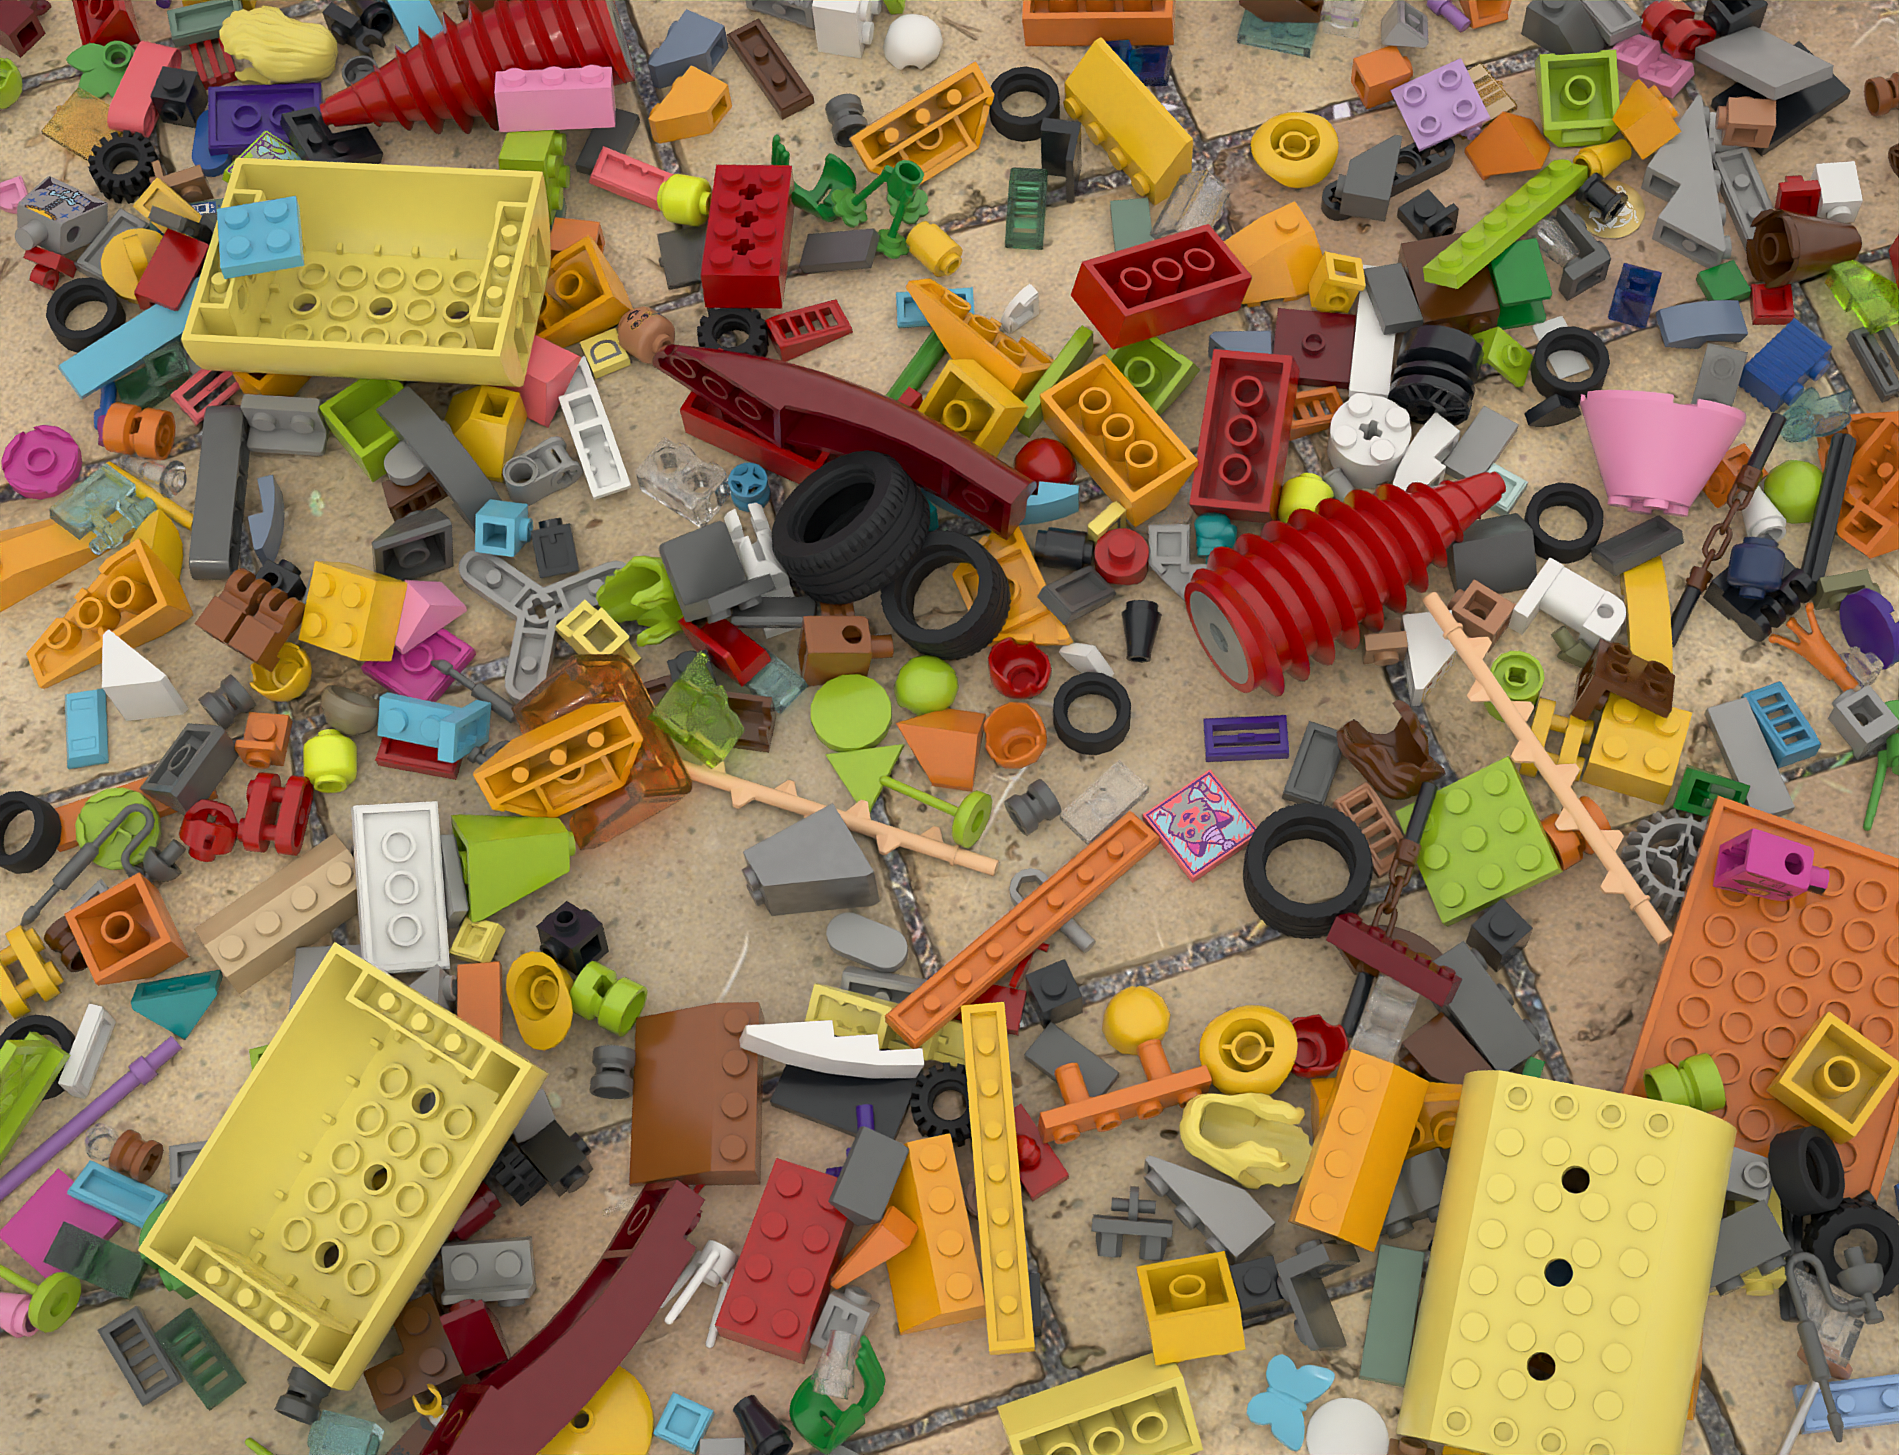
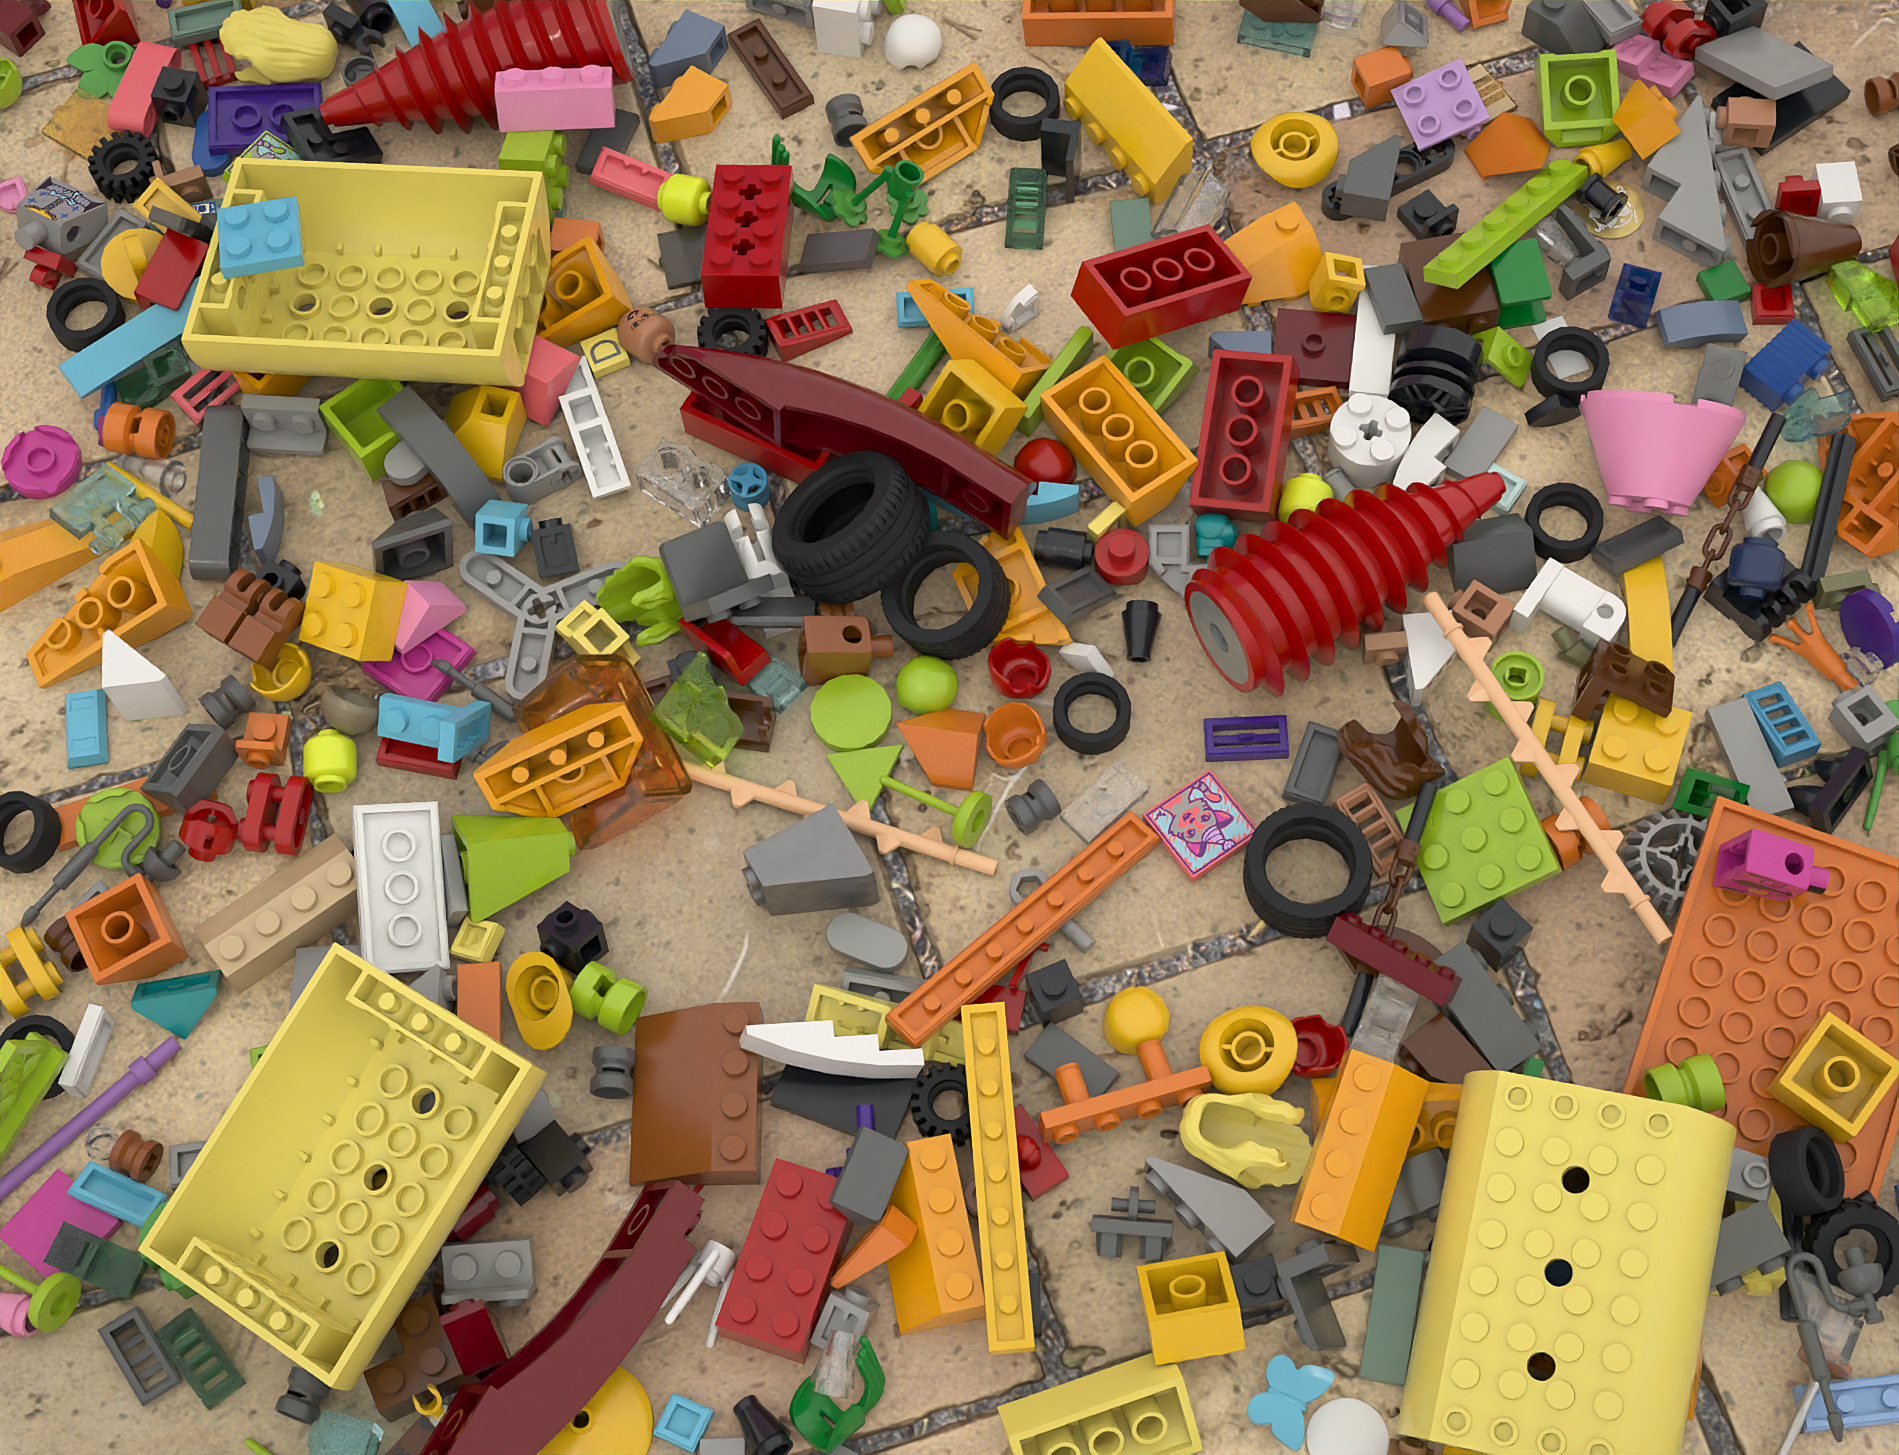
none -> black tile [1787,746,1873,835]

